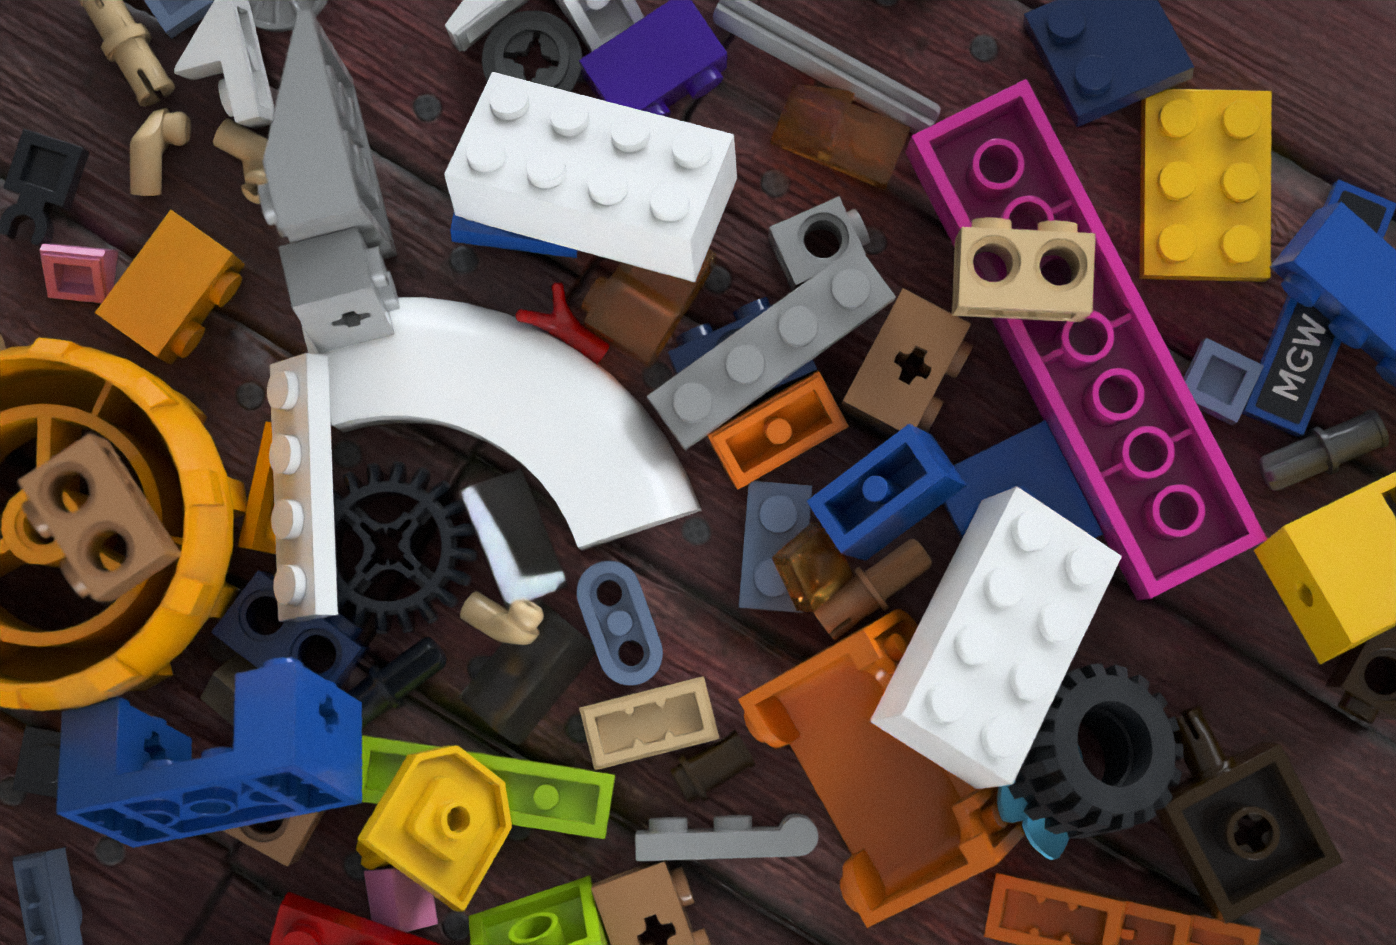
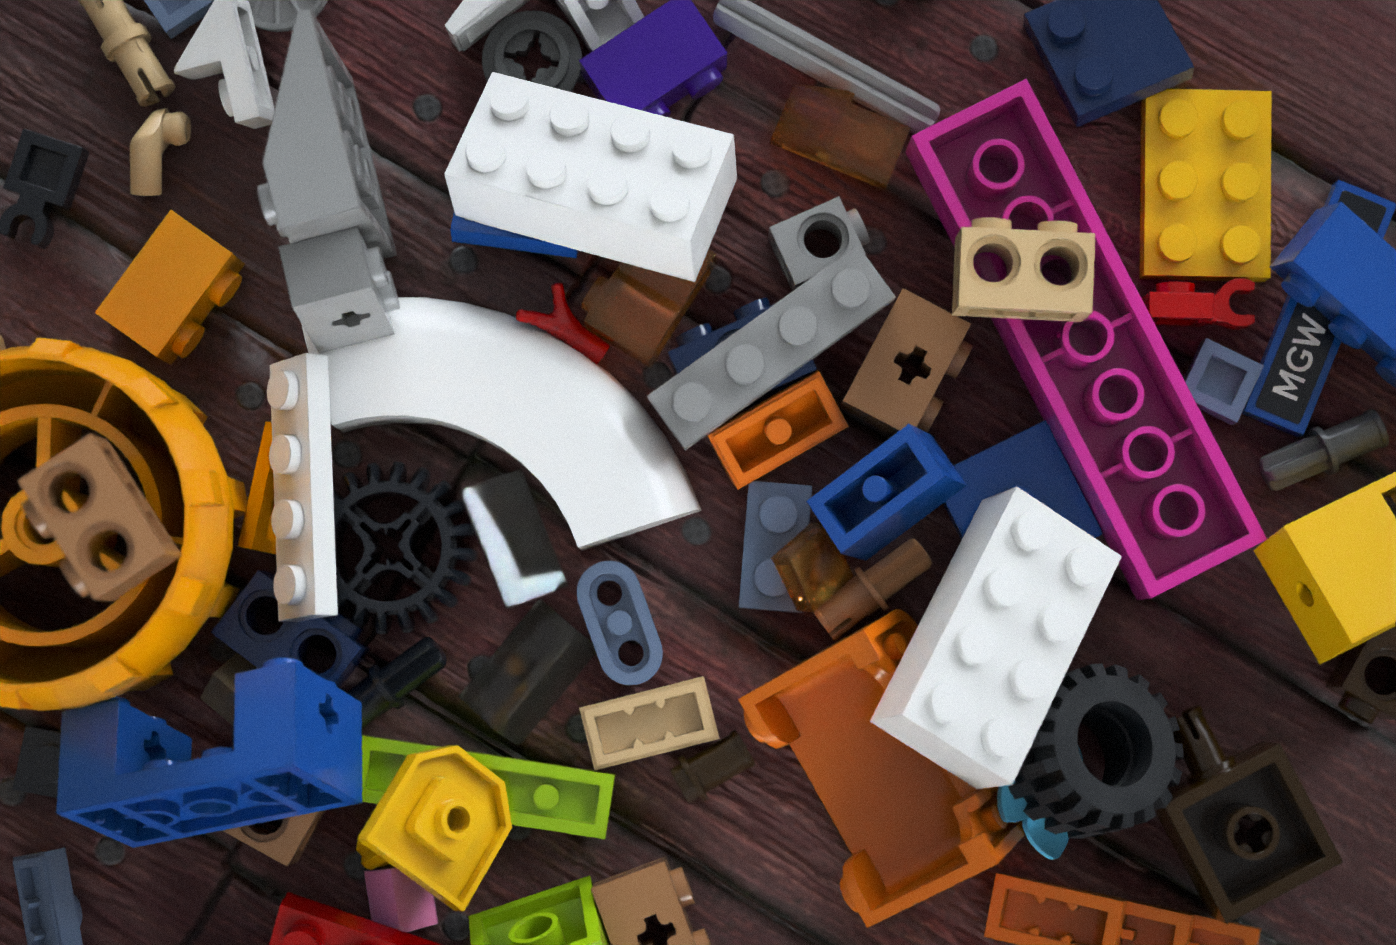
bright pink slope [39,244,118,303] -> none
tan arm [213,118,268,204] -> none
tan arm [460,591,544,645] -> none
light grey plate [635,813,818,861] -> none
none -> red plate [1142,278,1255,330]

